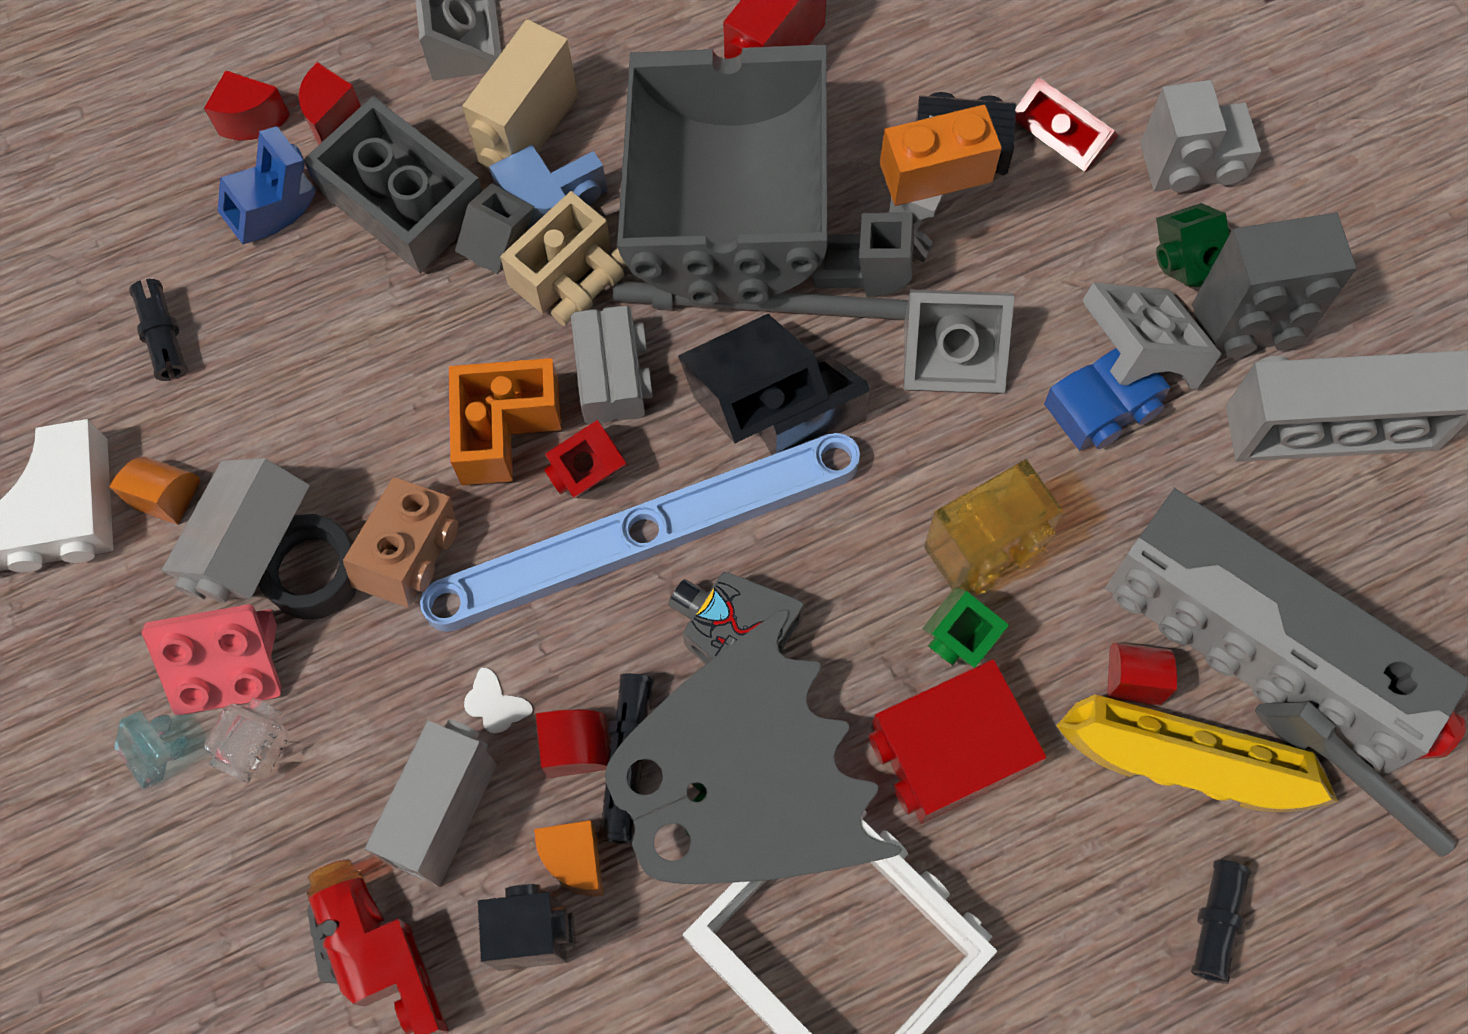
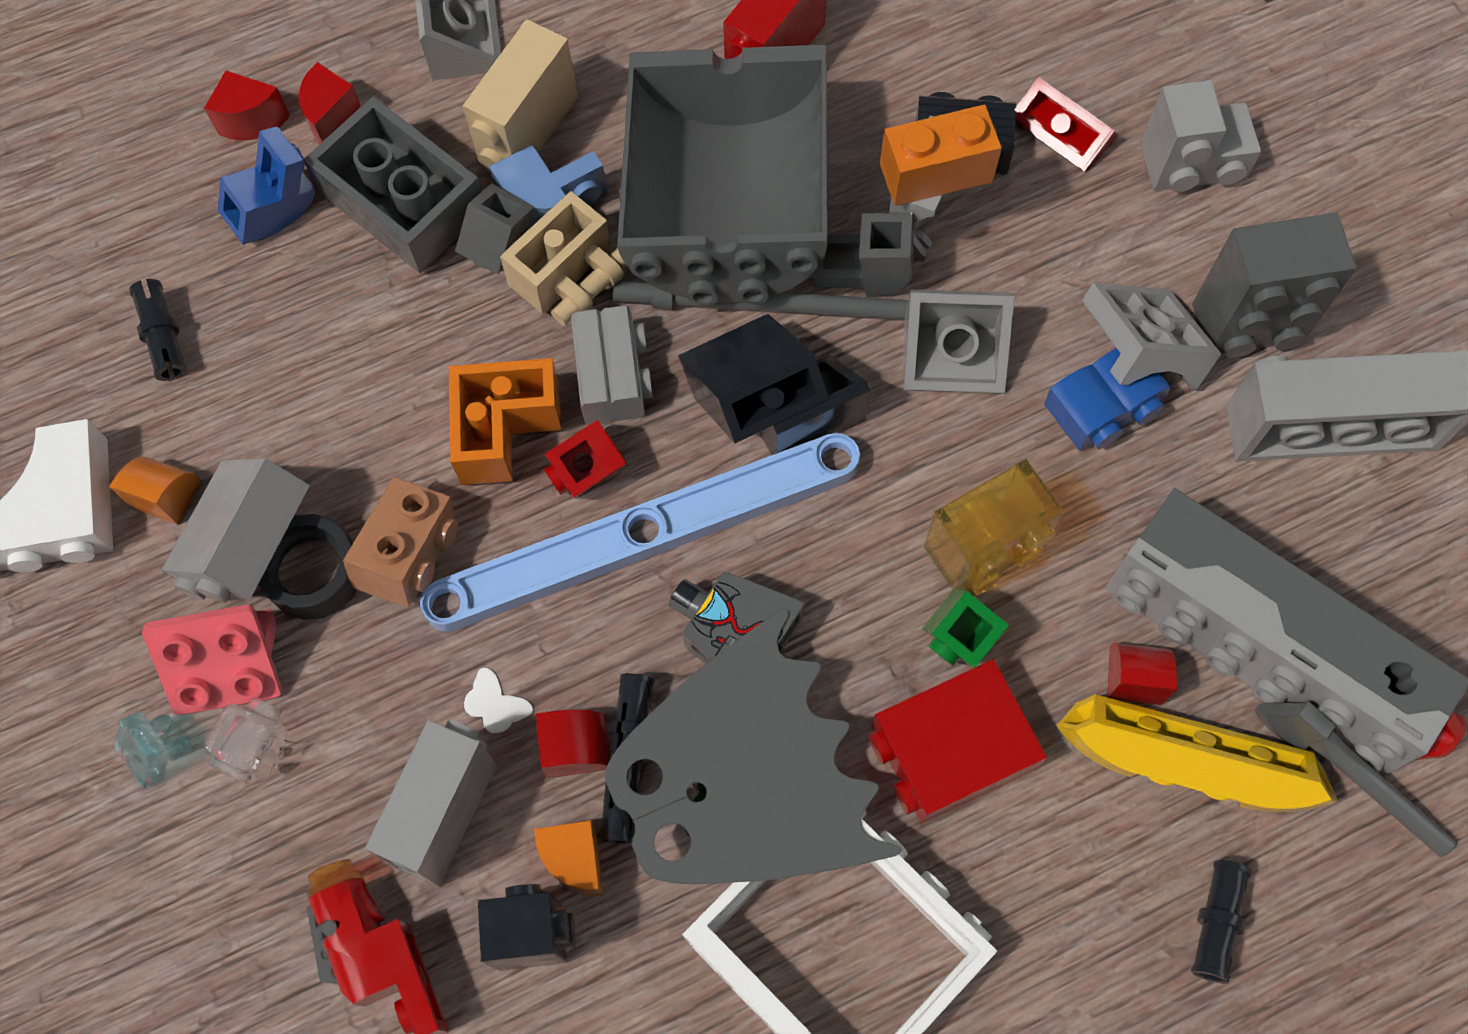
dark green brick [1156,203,1231,287] -> none

